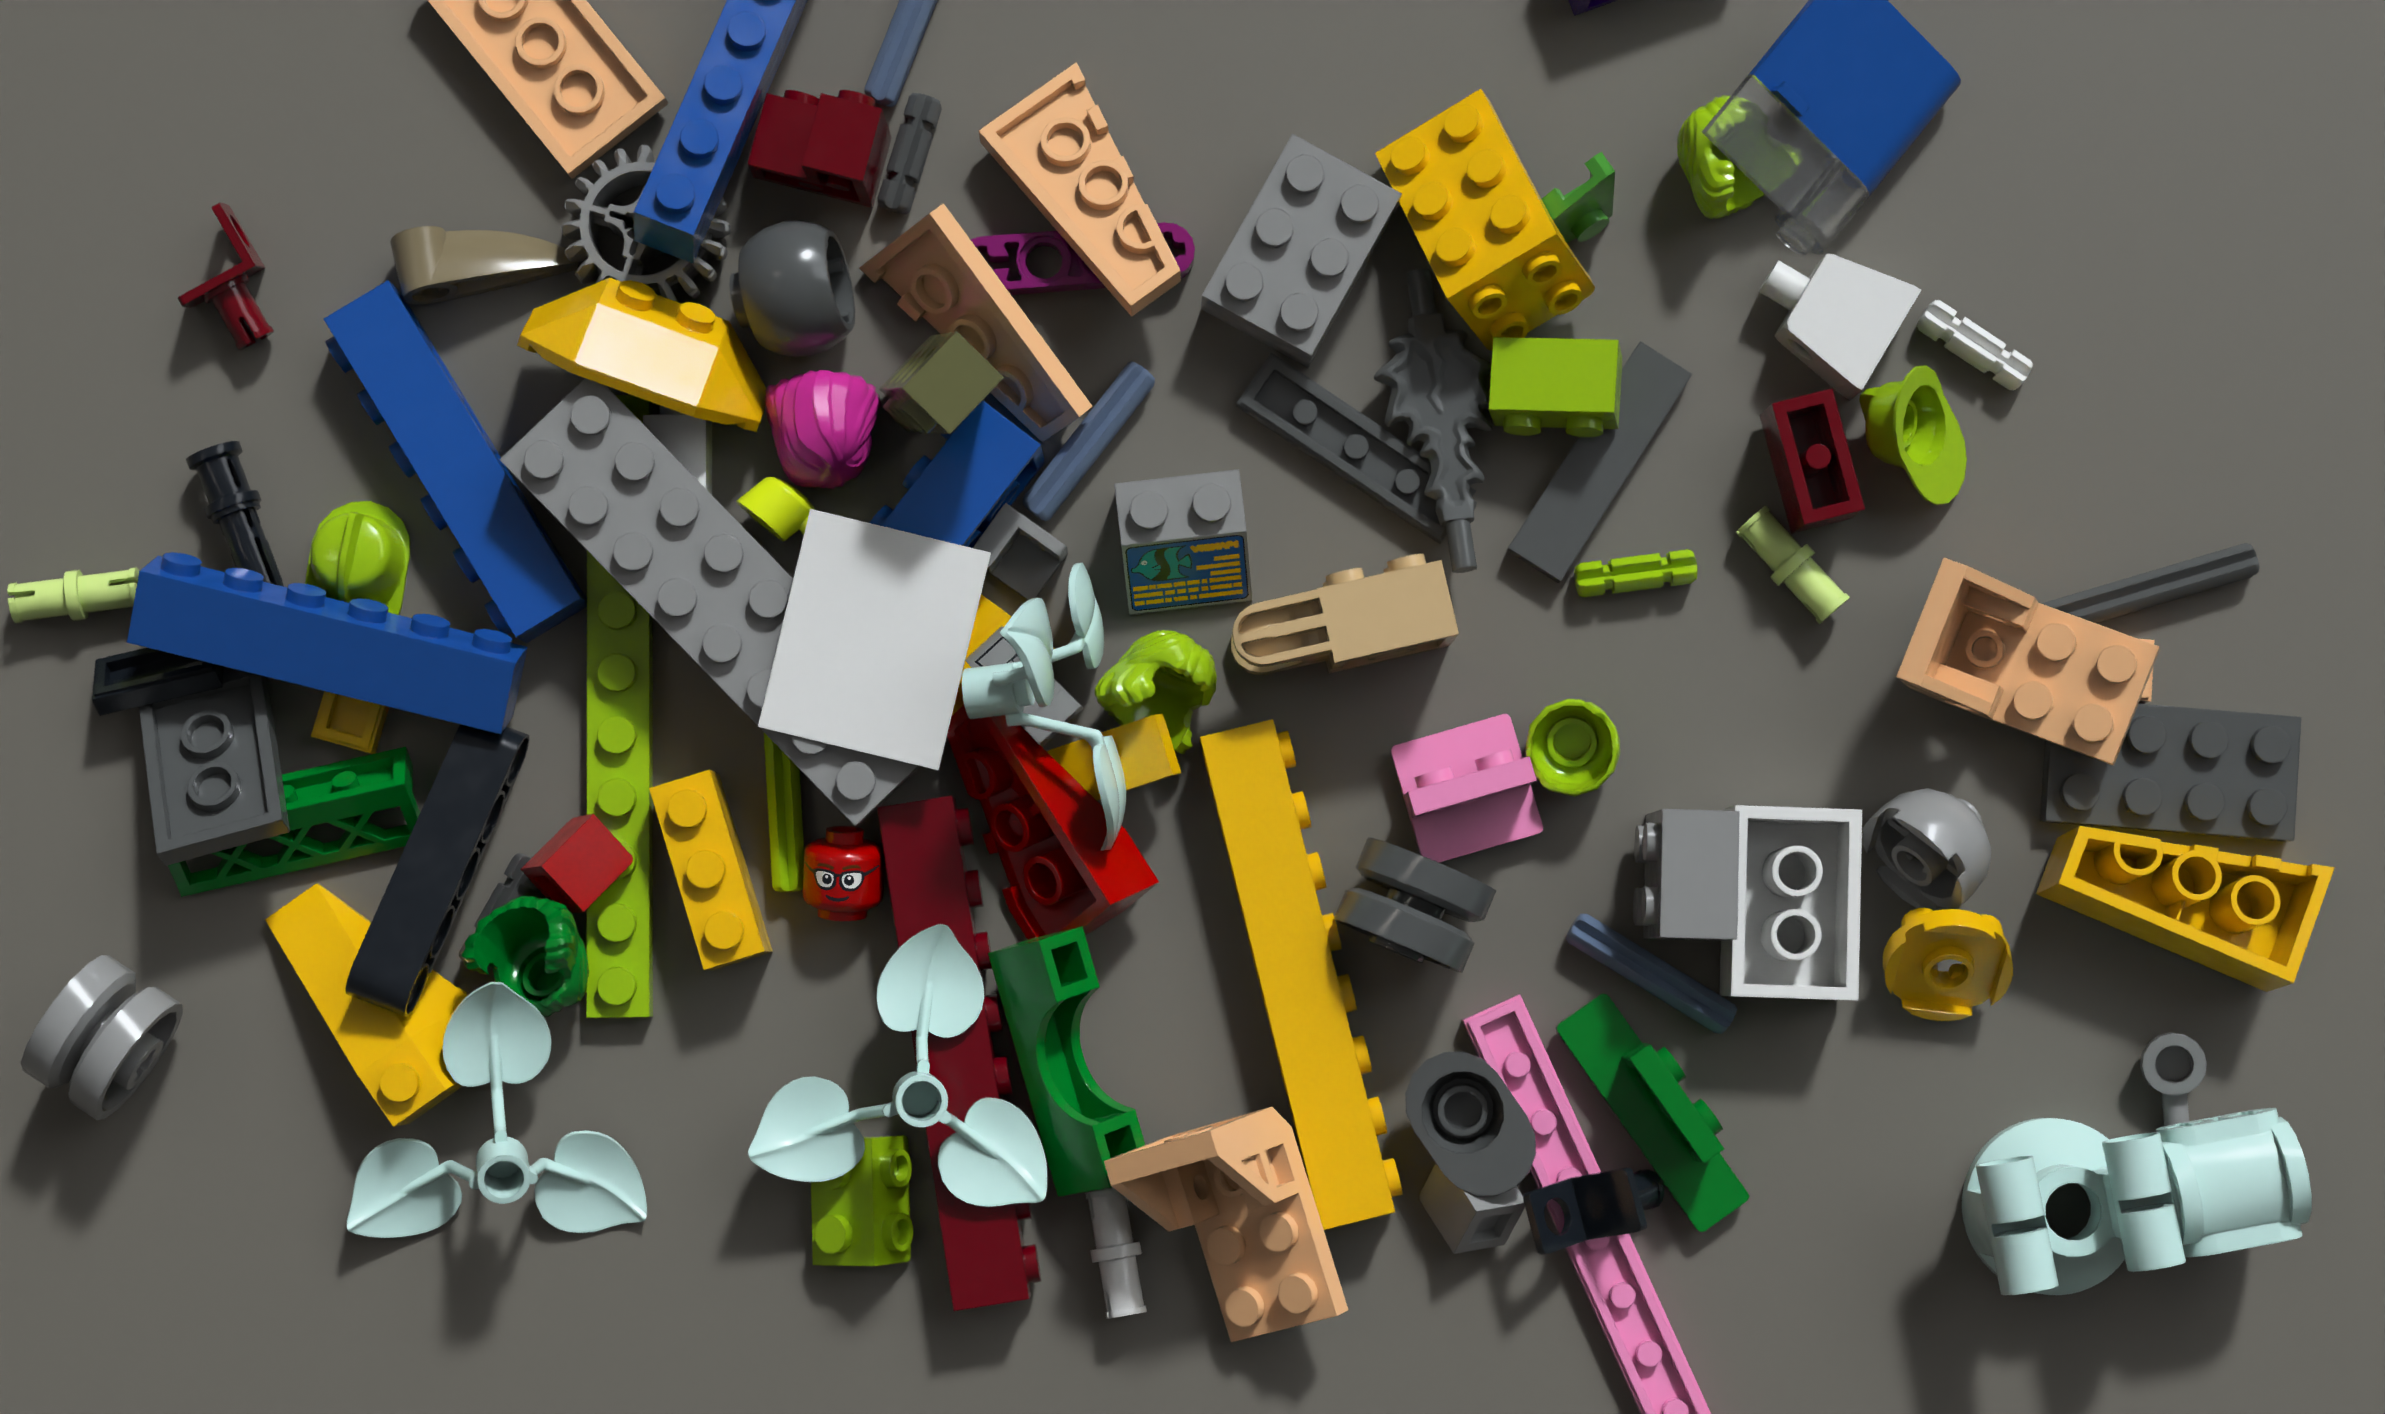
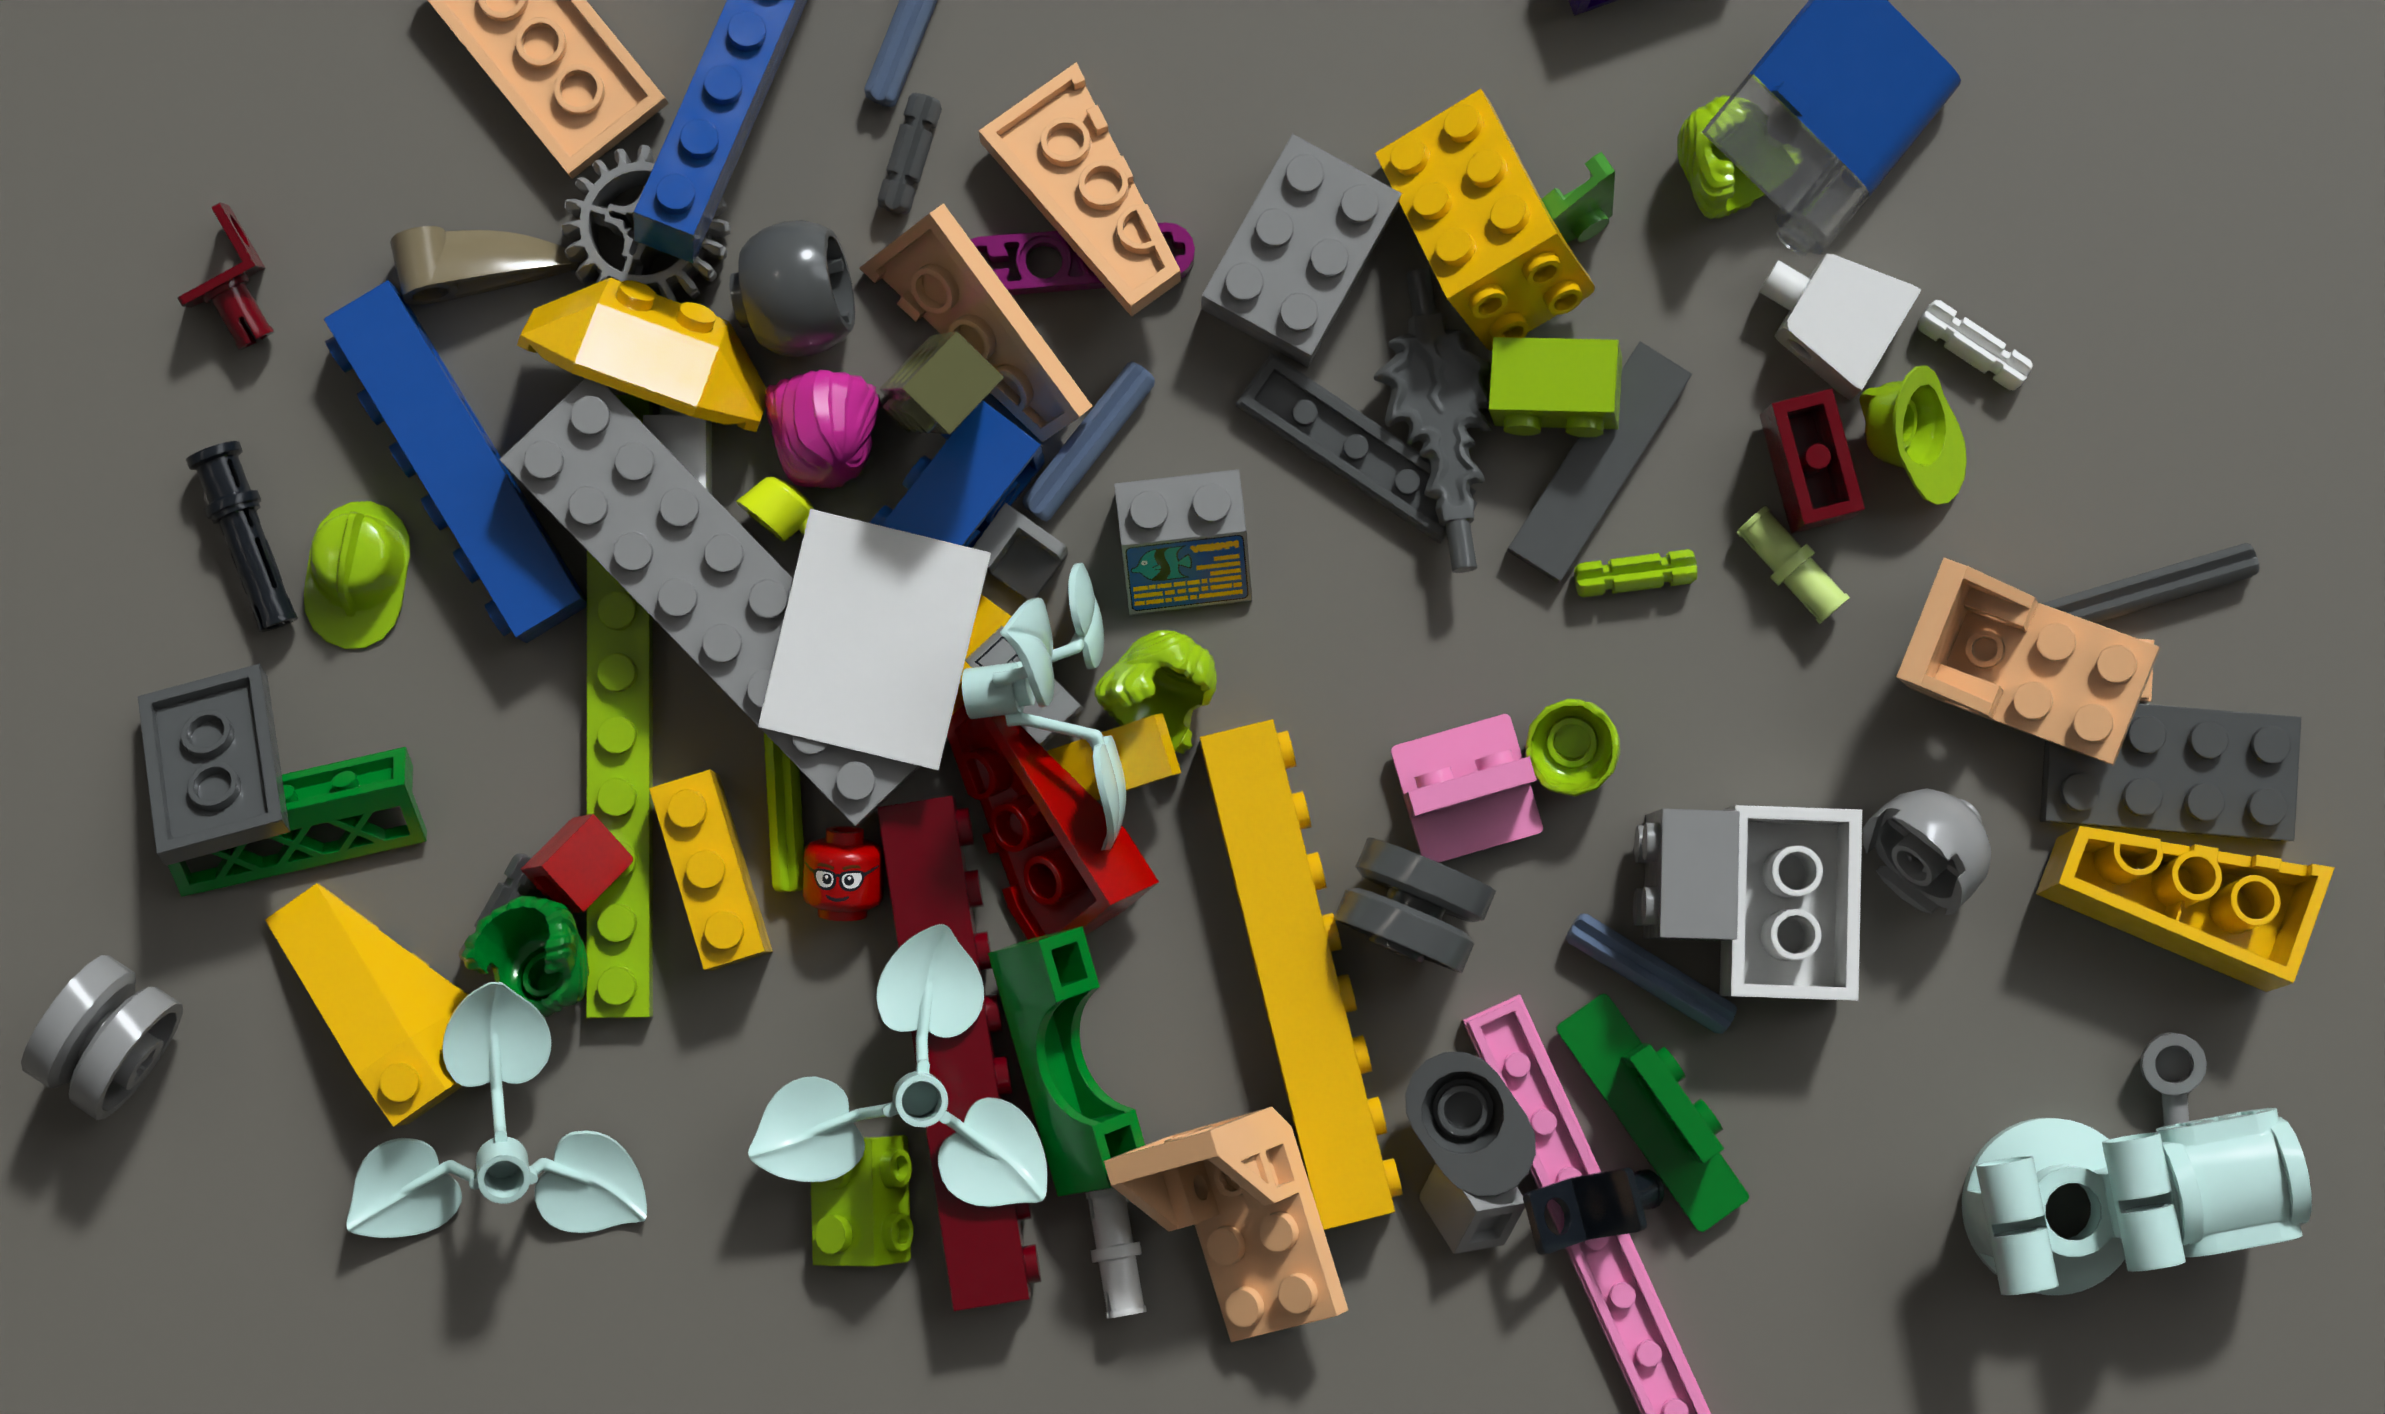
yellowish green pin [7,567,139,623] -> none
black tile [92,648,224,716] -> none
blue brick [127,552,528,734] -> none
yellow tile [311,691,389,754] -> none
black beam [345,724,530,1017] -> none
dark red brick [748,90,892,208] -> none
tan brick [1230,553,1459,675] -> none
yellow plate [1883,907,2013,1021] -> none

